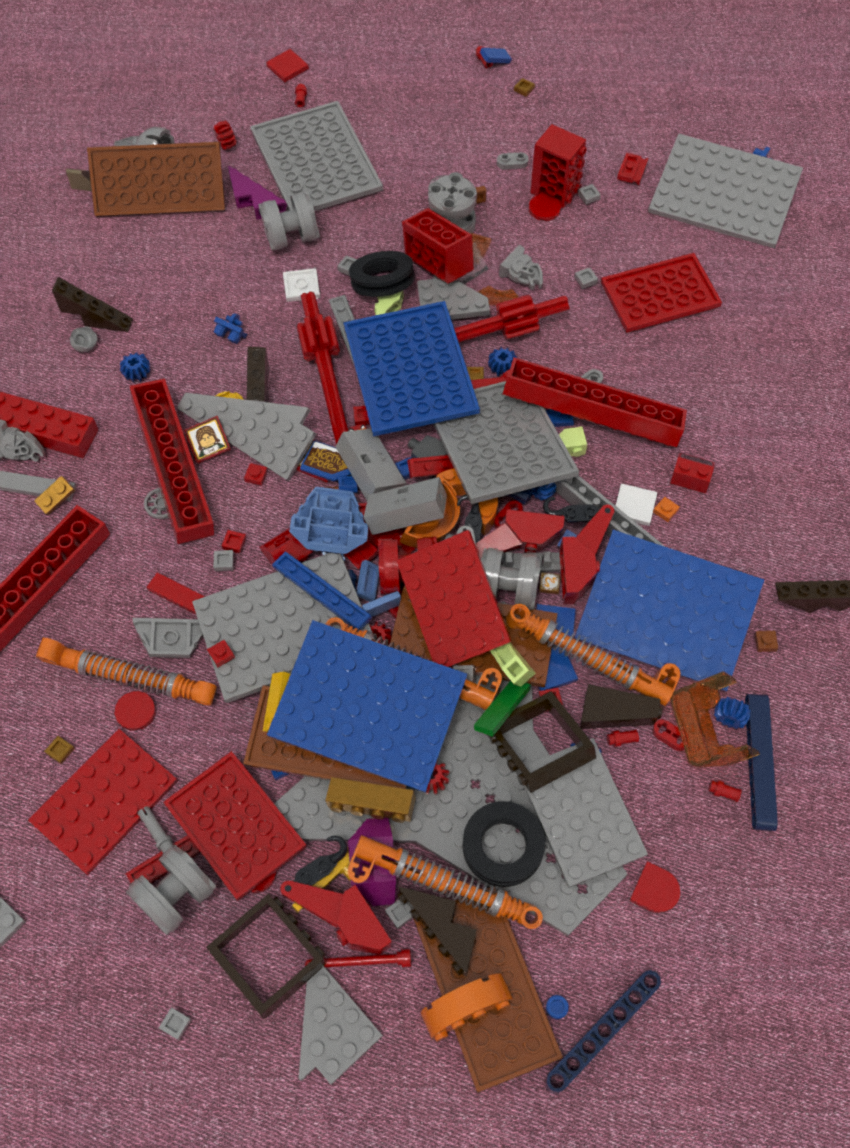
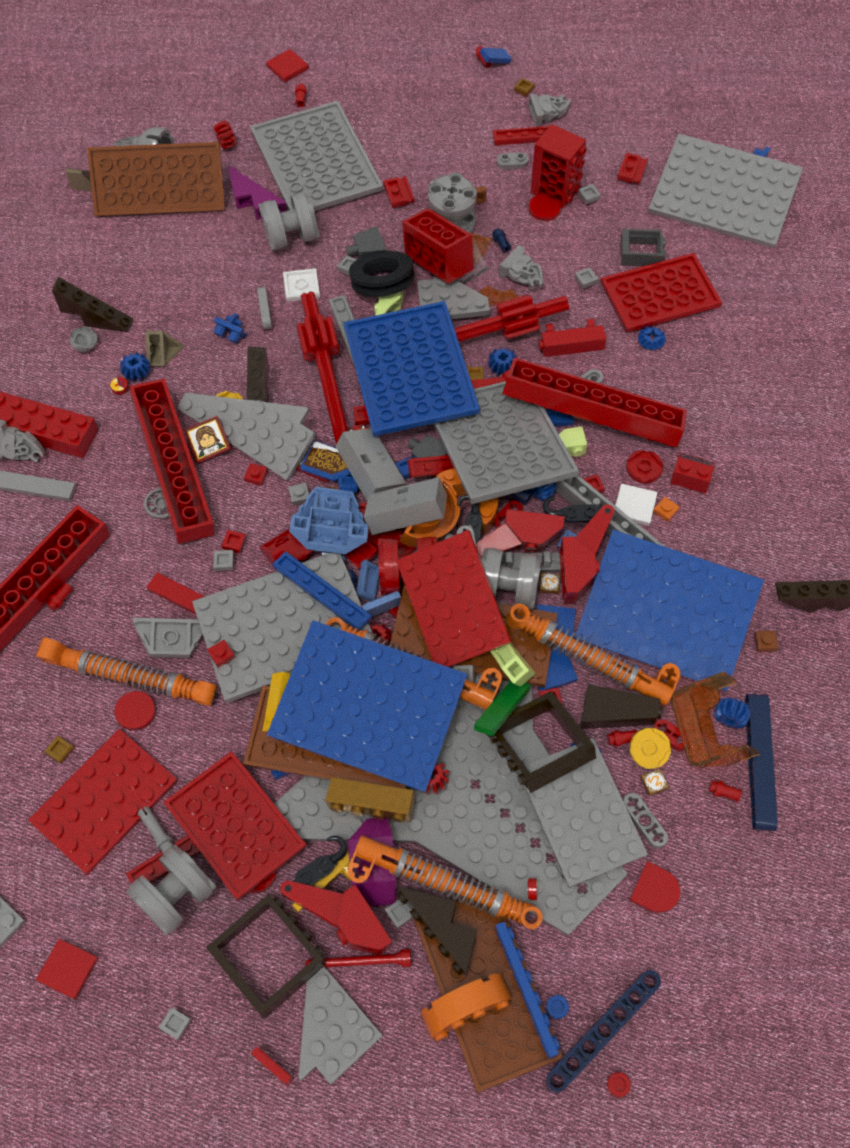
pearl gold plate [34,476,75,515] -> none
black tyre [463,801,545,887] -> none
none -> red tile [36,939,99,1000]
none -> red animal [46,583,73,611]
none -> red tile [110,377,129,395]
none -> dark tan slope [145,331,185,366]
none -> red tile [251,1047,293,1087]
none -> light grey beam [257,287,272,330]
none -> light grey plate [288,483,309,506]
none -> dark grey torso [346,226,386,259]
none -> red plate [383,175,415,208]
none -> dark blue animal [492,228,512,253]
none -> red tile [493,126,549,146]
none -> blue plate [495,922,560,1060]
none -> light grey piece [528,93,571,127]
none -> red tile [528,878,538,900]
none -> red brick [538,319,607,357]
none -> red tile [583,474,605,493]
none -> red tile [607,1072,631,1098]
none -> dark grey window [620,228,666,266]
none -> light grey beam [623,793,668,849]
none -> red tile [626,450,663,484]
none -> yellow tile [629,728,671,769]
none -> blue gear [638,326,666,350]
none -> tile [640,769,669,796]

